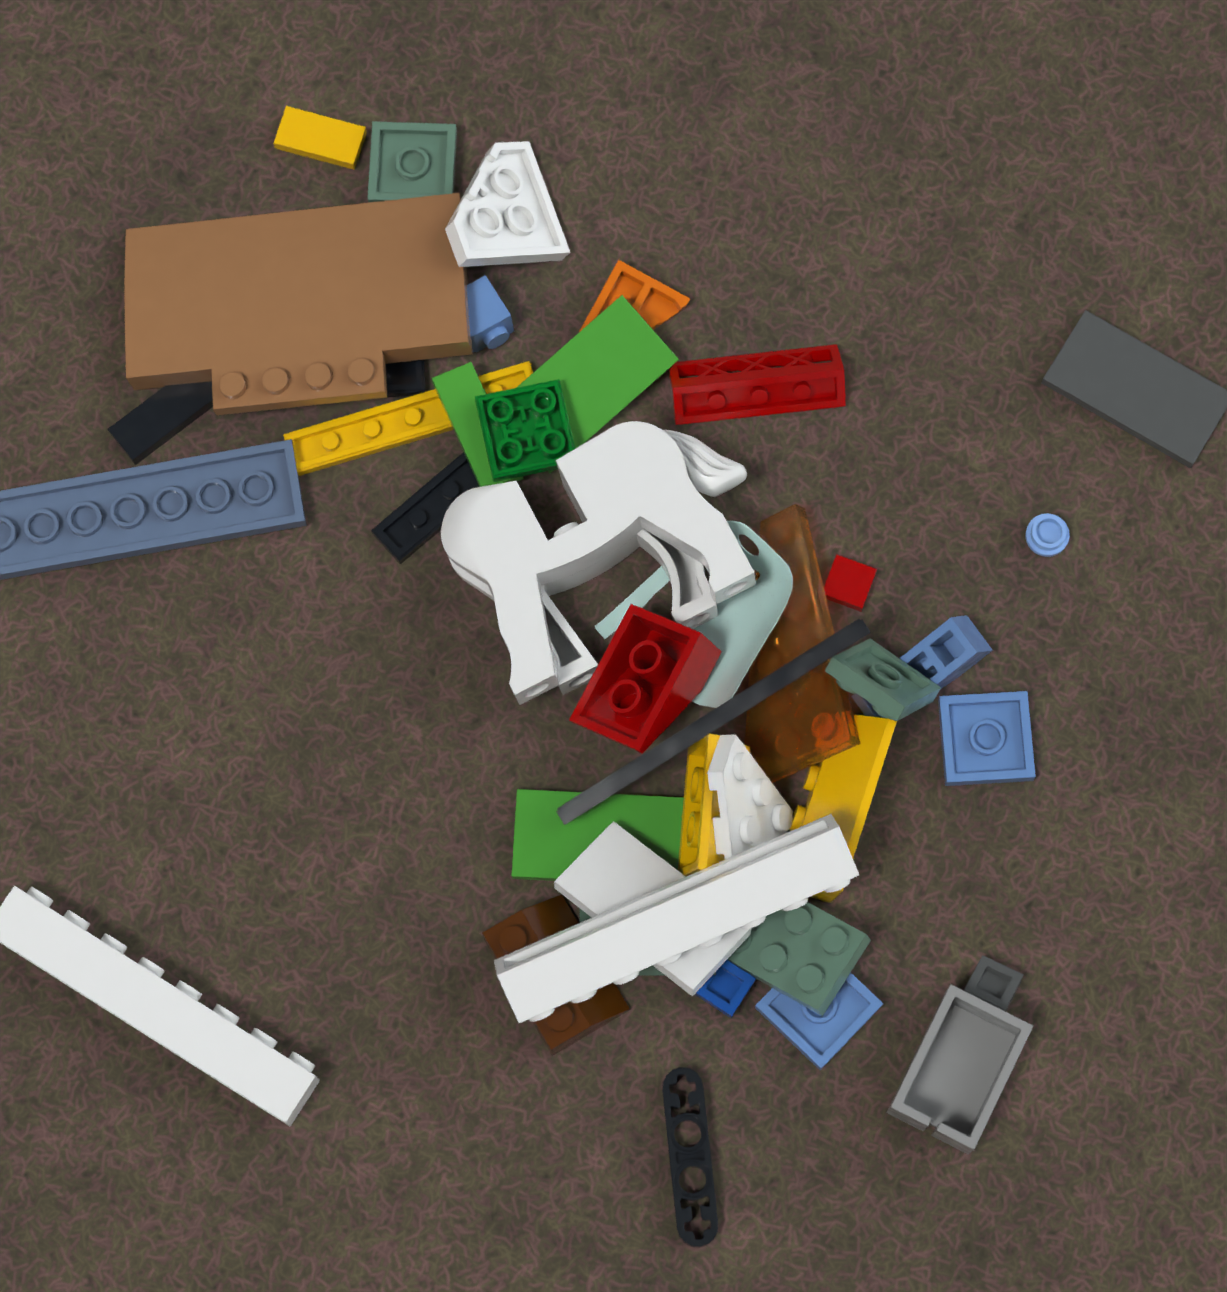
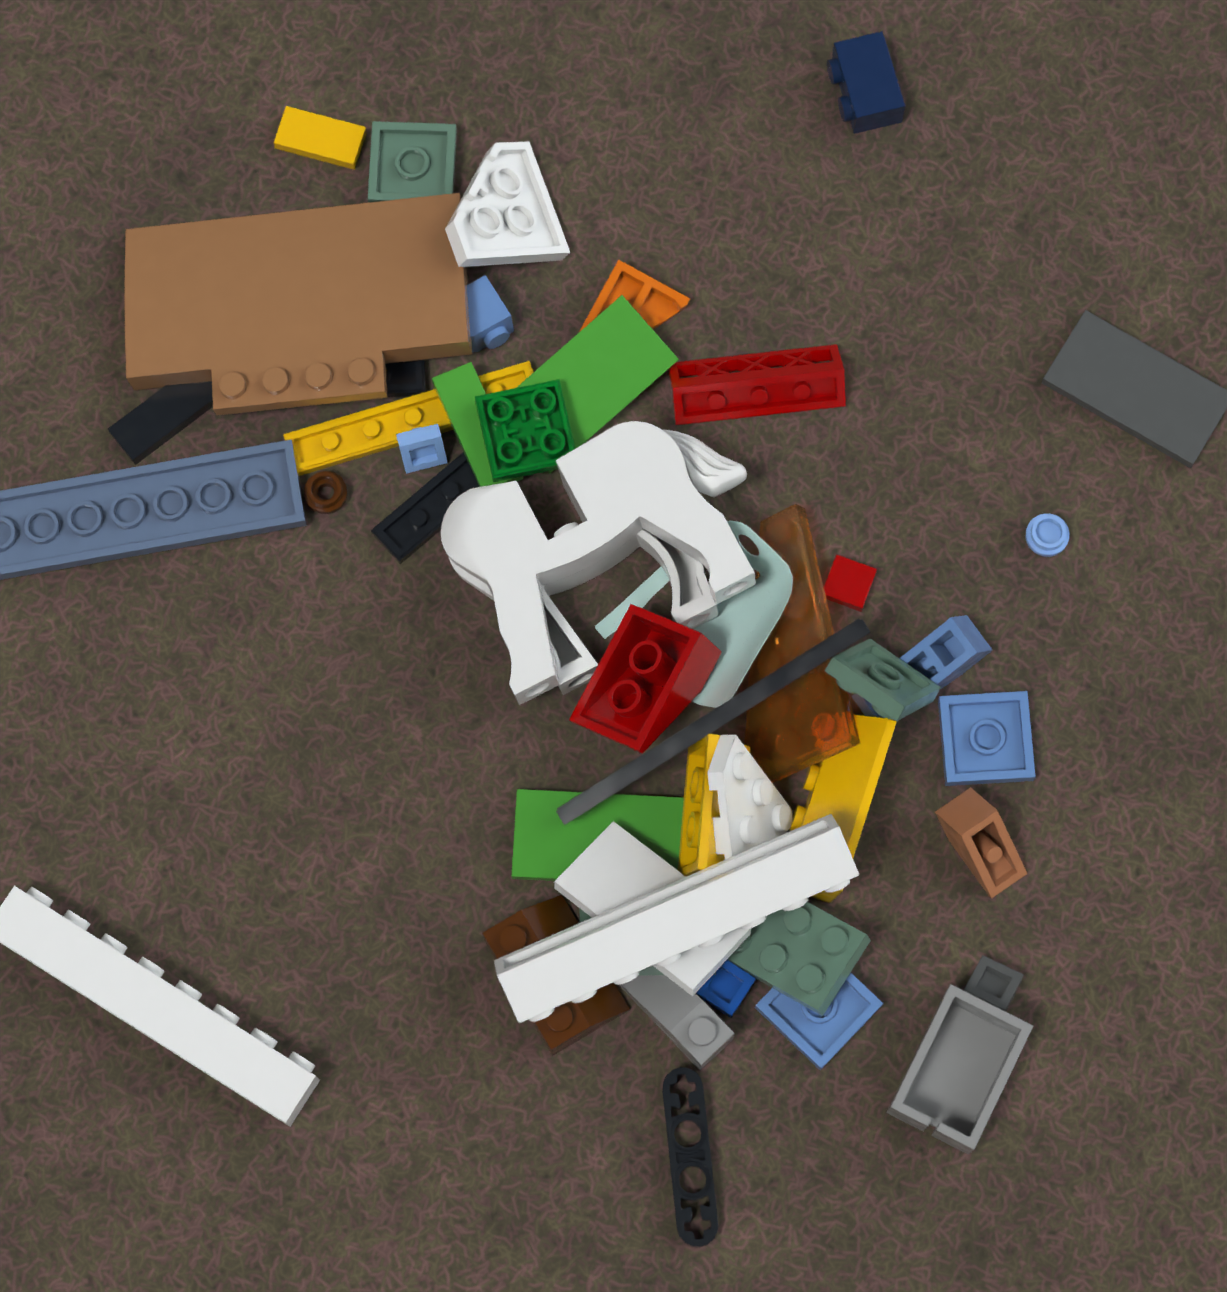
none -> reddish brown plate [304,471,347,514]
none -> light blue plate [396,424,448,474]
none -> light grey slope [619,975,734,1071]
none -> dark blue brick [827,31,905,134]
none -> nougat slope [935,787,1028,899]

